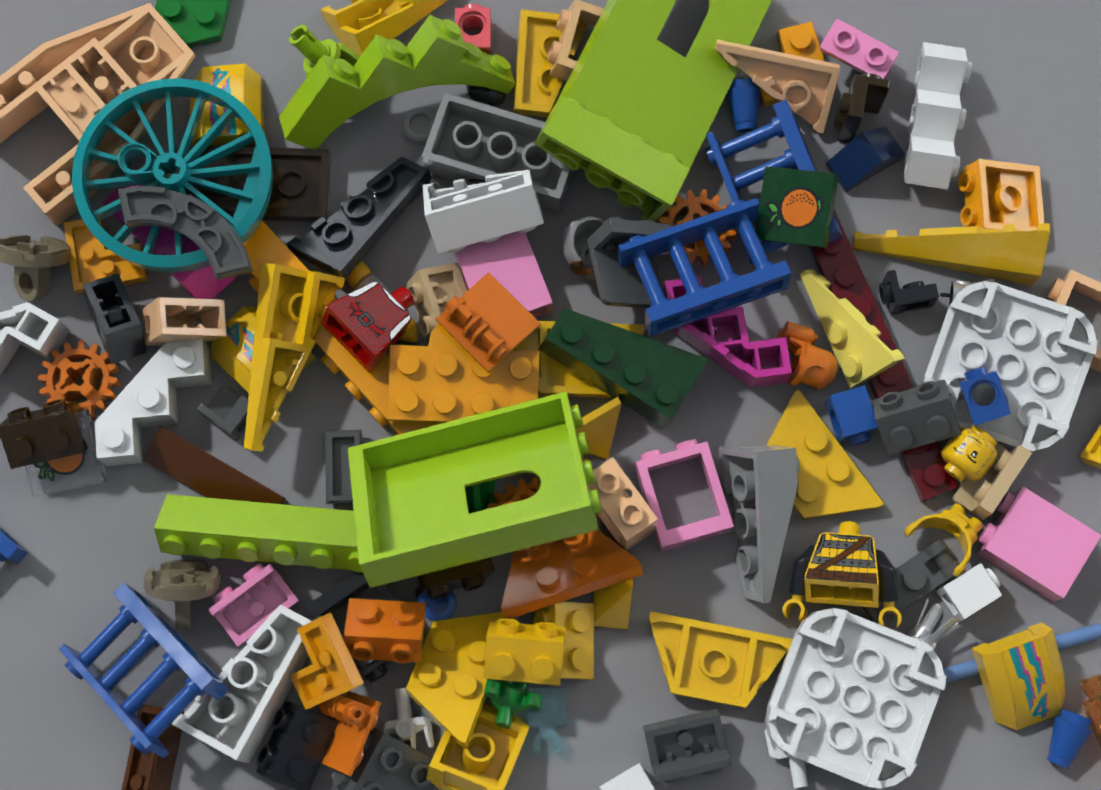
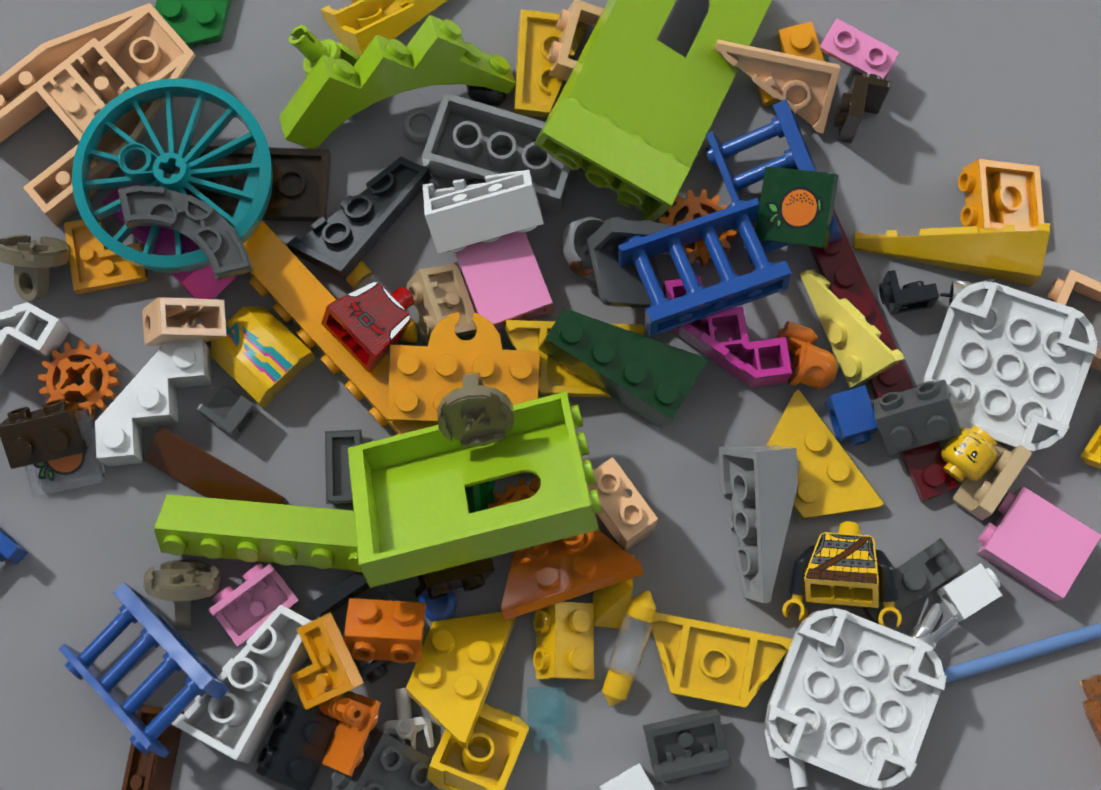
black brick [83,273,147,364] -> none
yellow slope [190,63,266,147] -> none
yellow wedge [244,263,345,452] -> none
orange hinge [435,272,541,372] -> none
coral brick [455,4,492,55] -> none
yellow bracket [483,618,565,686] -> none
green piece [484,679,543,729] -> none
yellow slope [577,397,621,460] -> none
bright pink window [634,439,734,552] -> none
blue cone [726,78,760,132] -> none
dark blue slope [826,127,906,193] -> none
white brick [903,42,972,190] -> none
yellow helmet [904,503,983,577] -> none
blue brick [958,366,1011,426] -> none
yellow slope [971,622,1066,730] -> none
blue cone [1047,708,1092,769] -> none
none -> dark tan tile [437,372,514,447]
none -> piece [602,590,656,706]

